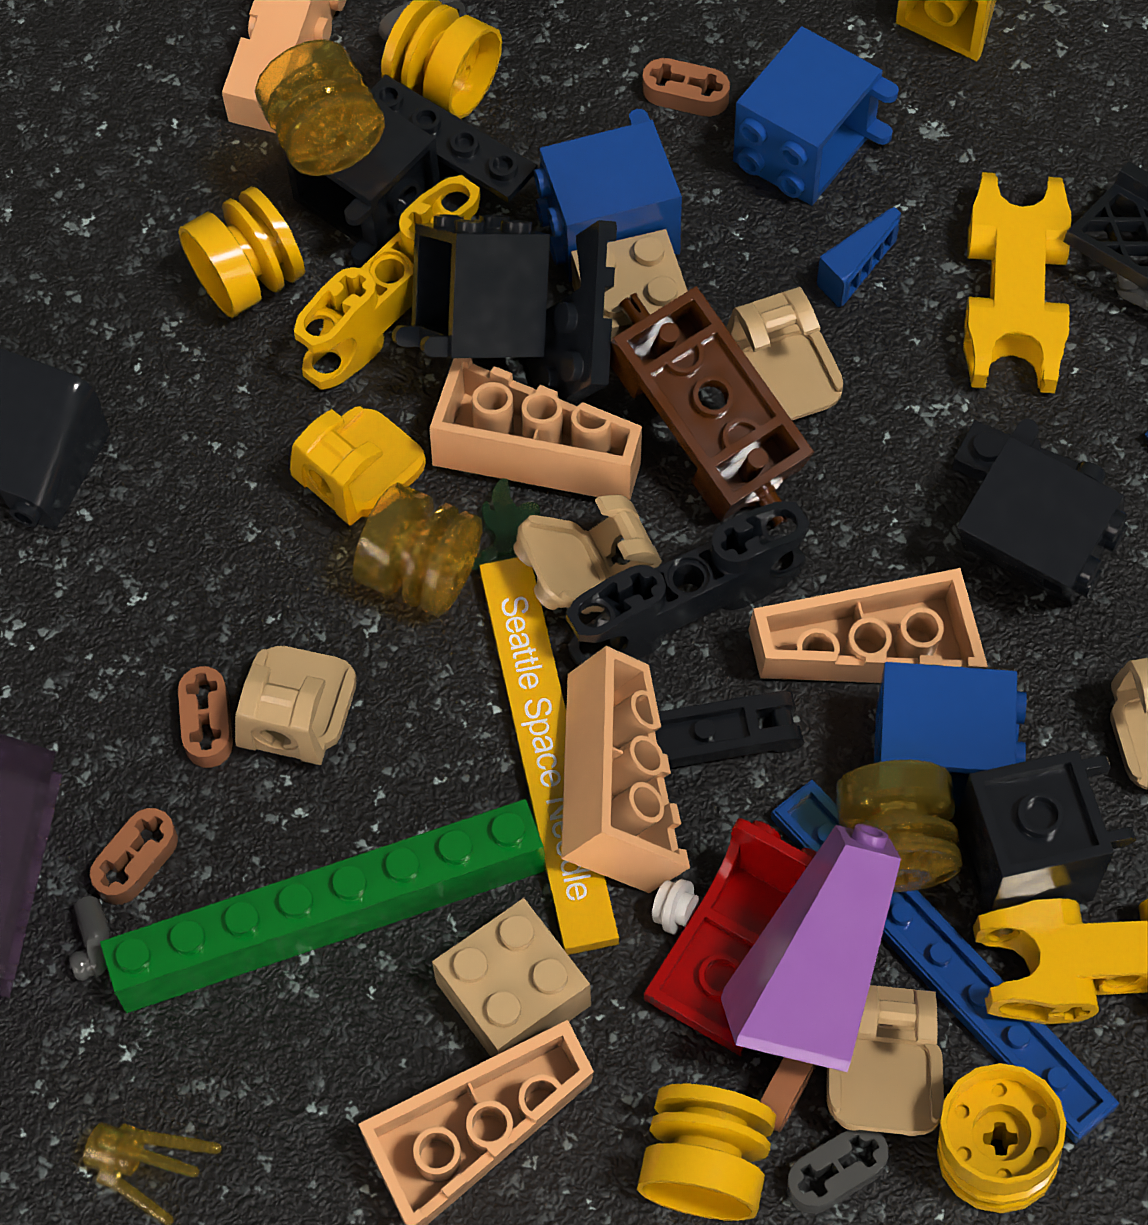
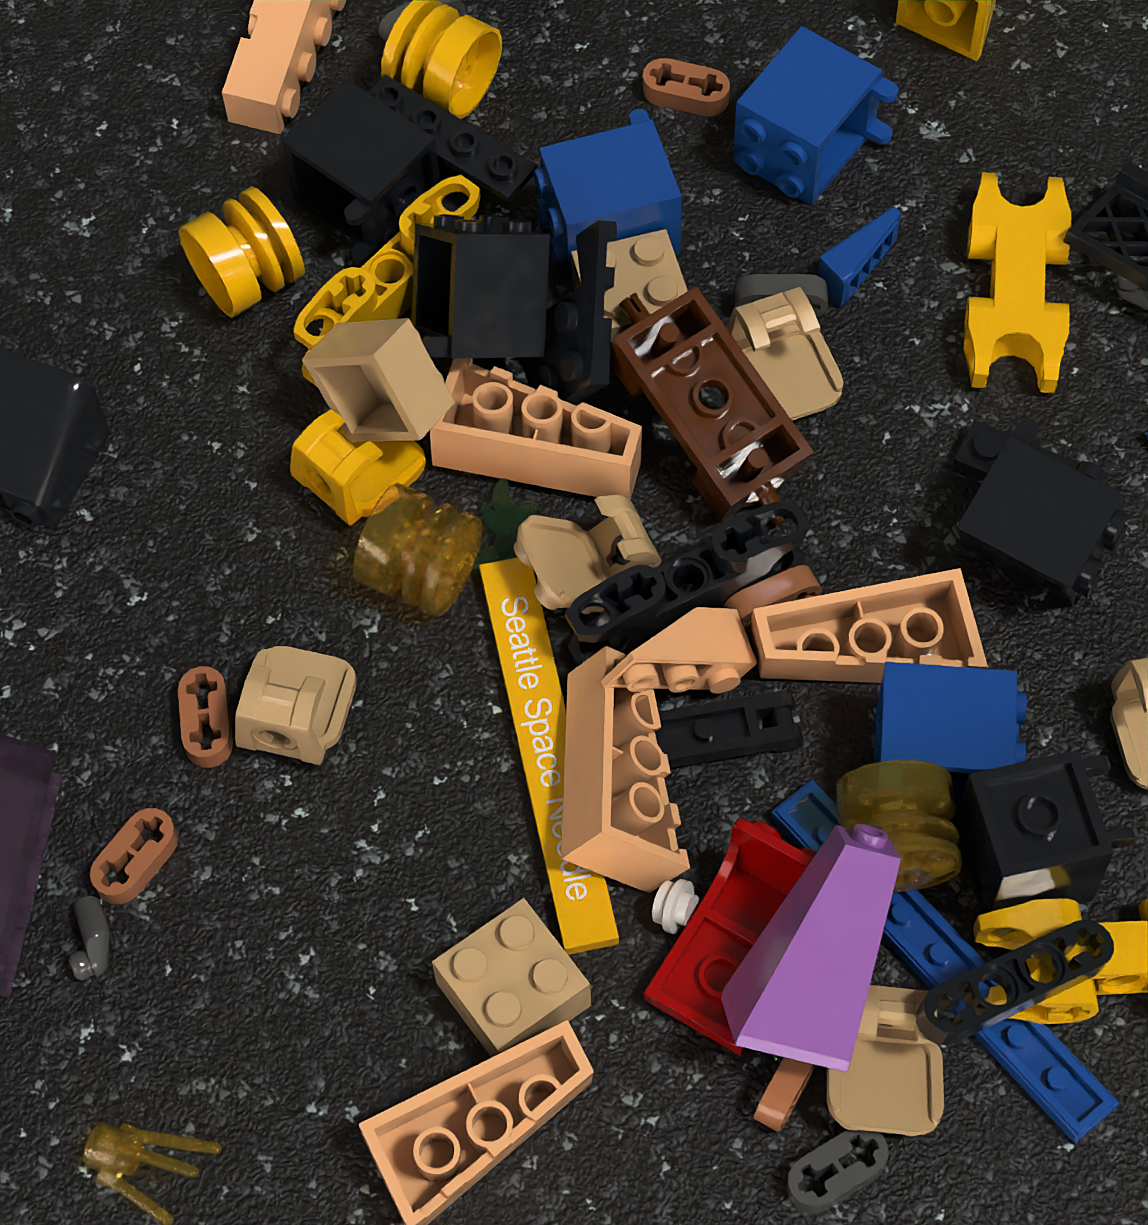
green brick [100,799,546,1014] -> none
clear yellow wheel [255,39,385,176] -> none
yellow wheel [637,1083,776,1221] -> none
yellow wheel [937,1063,1067,1213] -> none
none -> tan piece [302,318,455,442]
none -> light nougat slope [601,607,757,694]
none -> nougat beam [722,565,822,634]
none -> dark grey beam [734,274,828,317]
none -> black beam [916,919,1114,1045]

